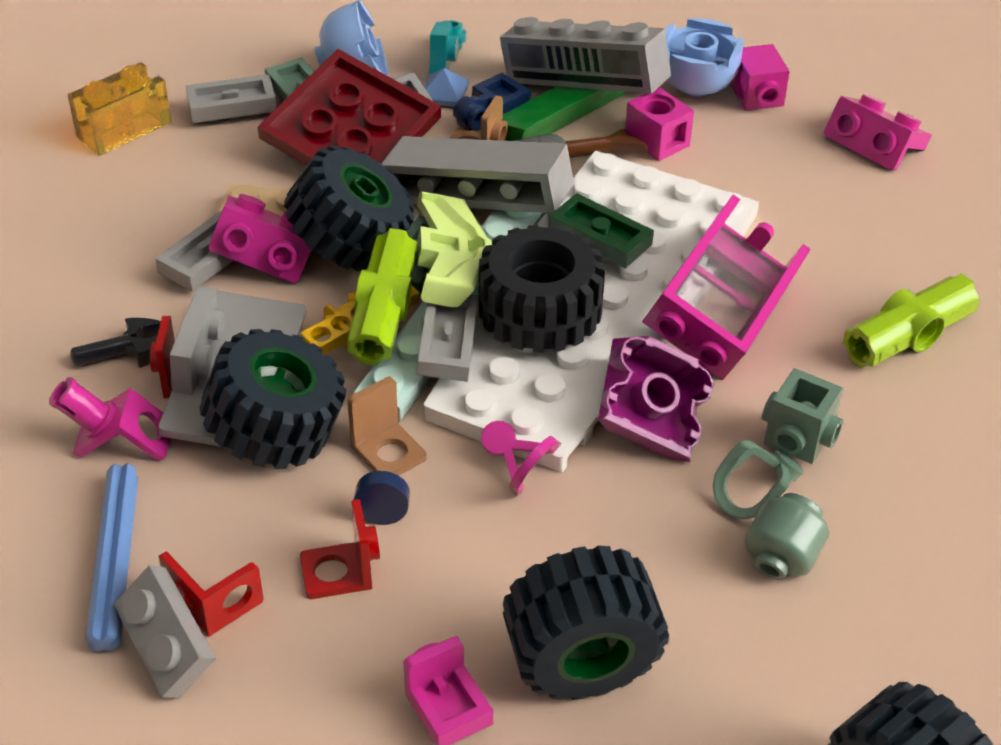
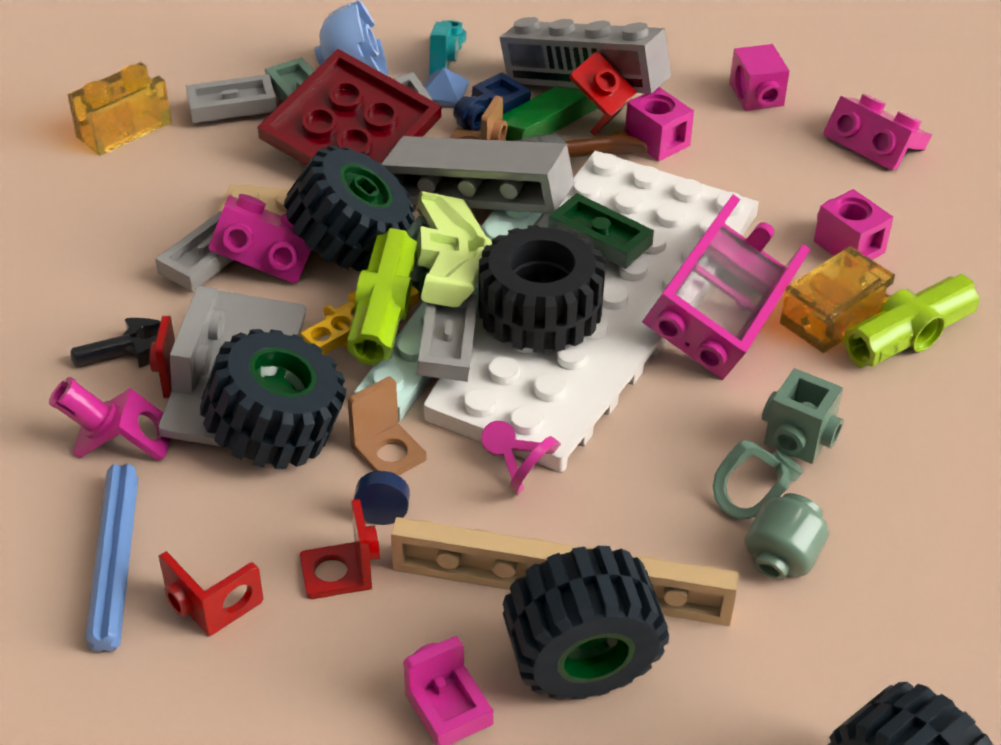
light grey plate [113,565,216,698] -> none
magenta slope [598,336,714,462] -> none
light blue cylinder [665,18,743,97] -> none
none -> tan plate [391,517,739,626]
none -> red bracket [569,52,637,136]
none -> clear yellow brick [780,246,895,353]
none -> dark pink brick [814,189,894,270]

